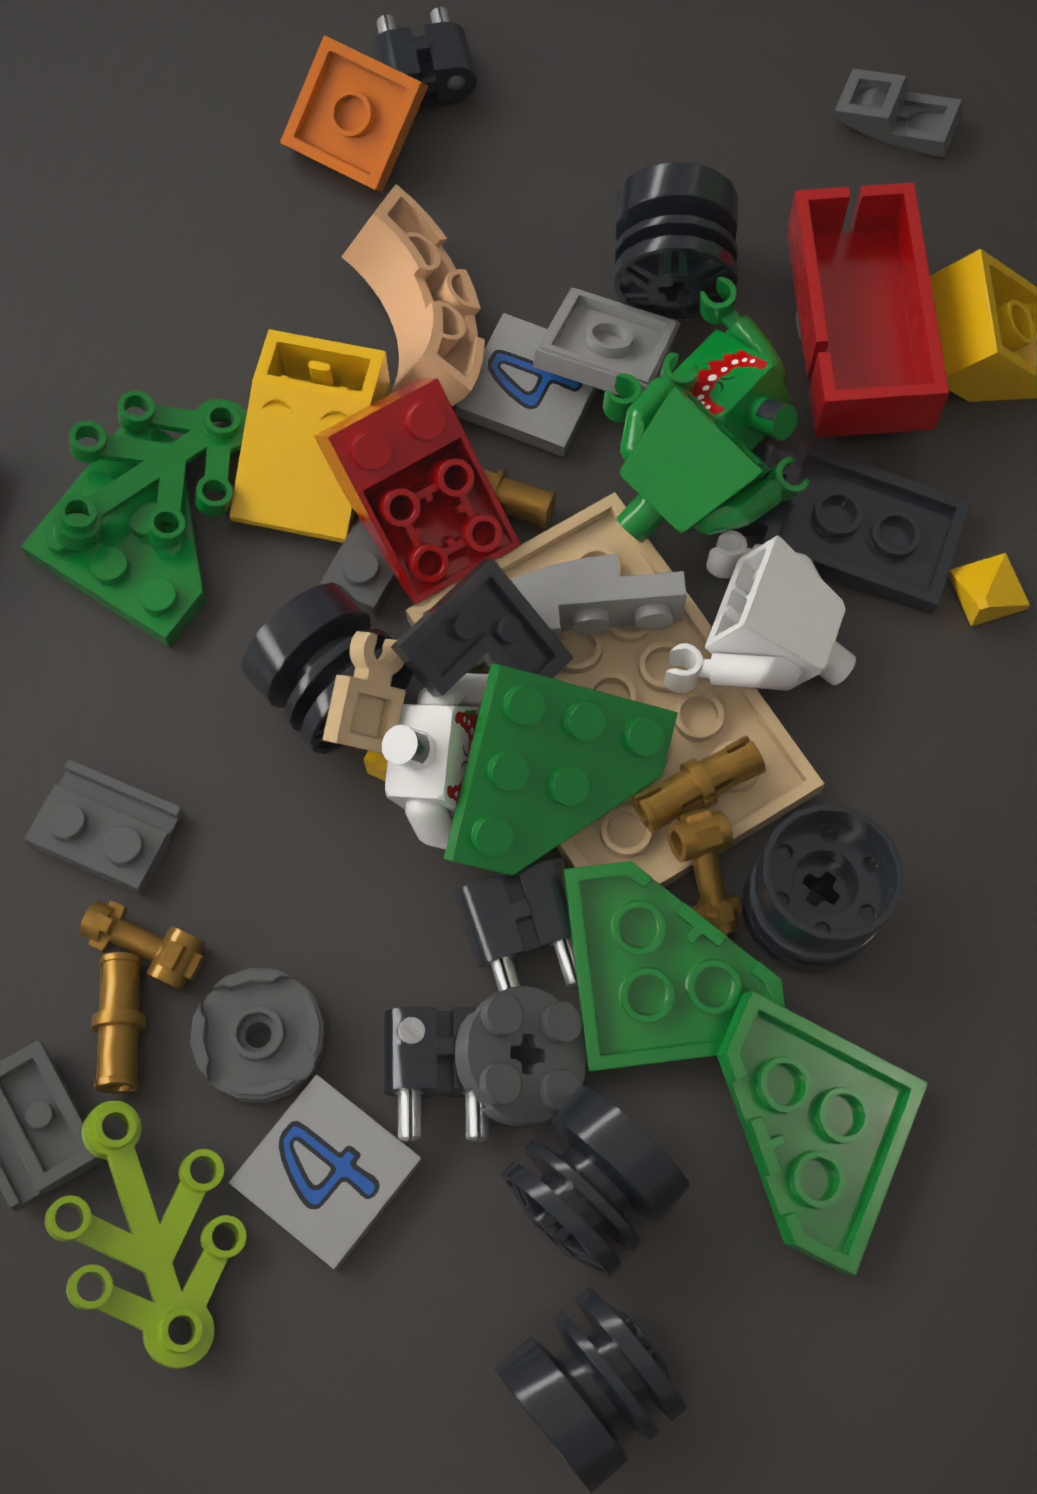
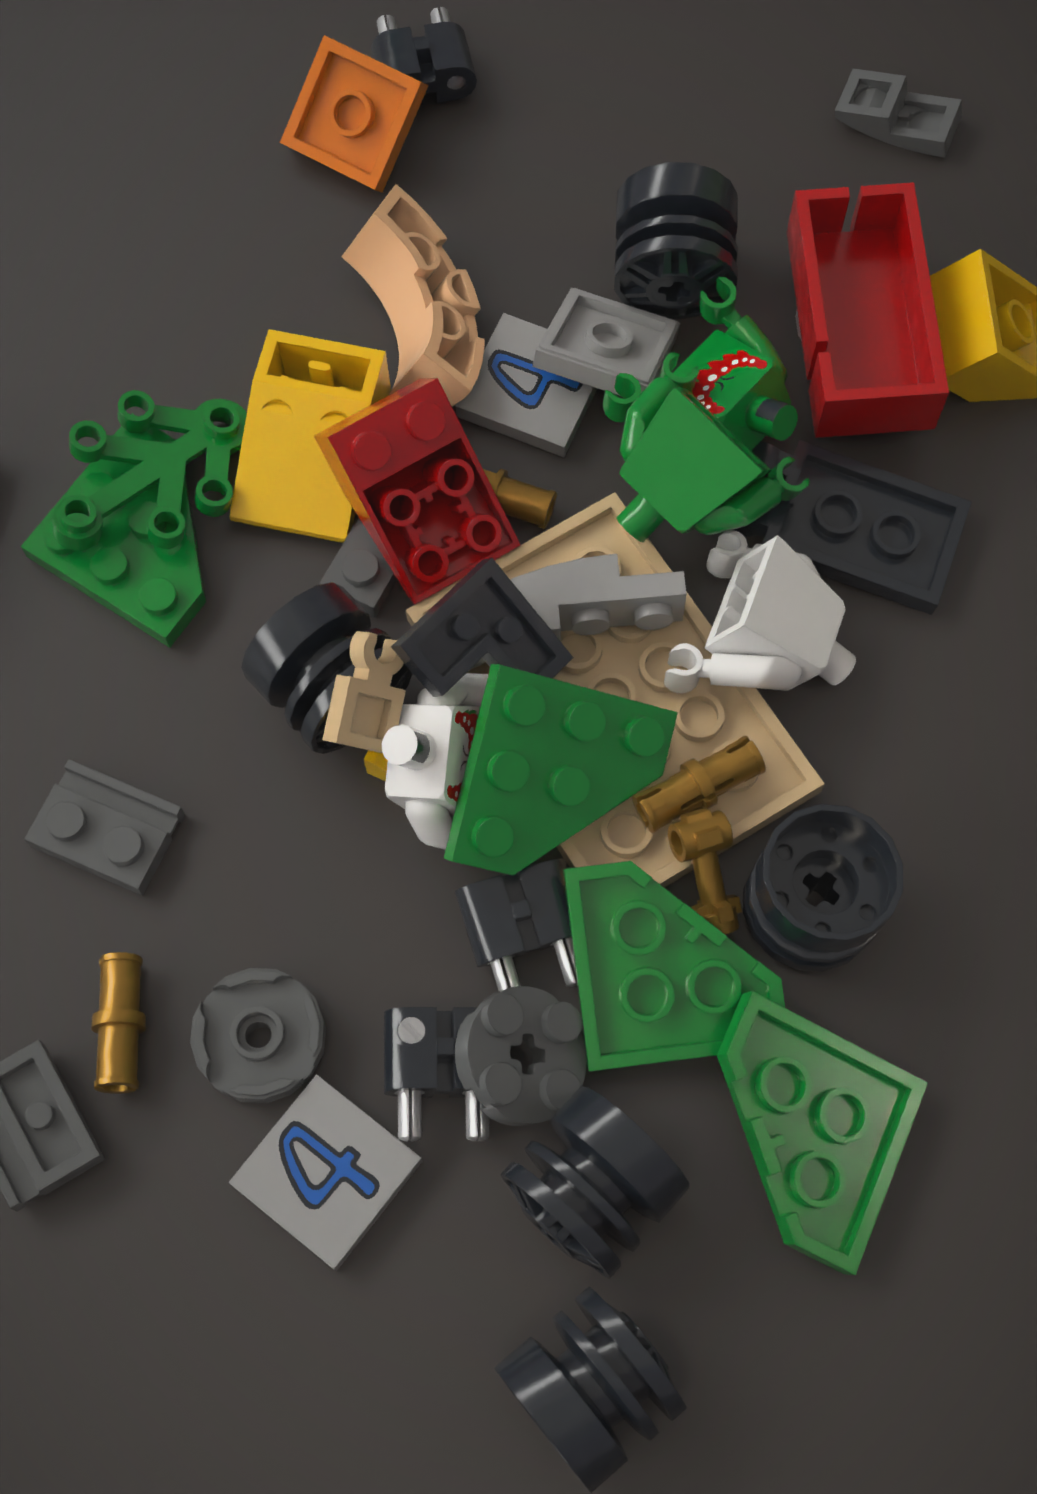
lime plant [45,1101,247,1369] -> none
pearl gold bar [79,900,206,991] -> none
yellow slope [948,553,1030,627] -> none

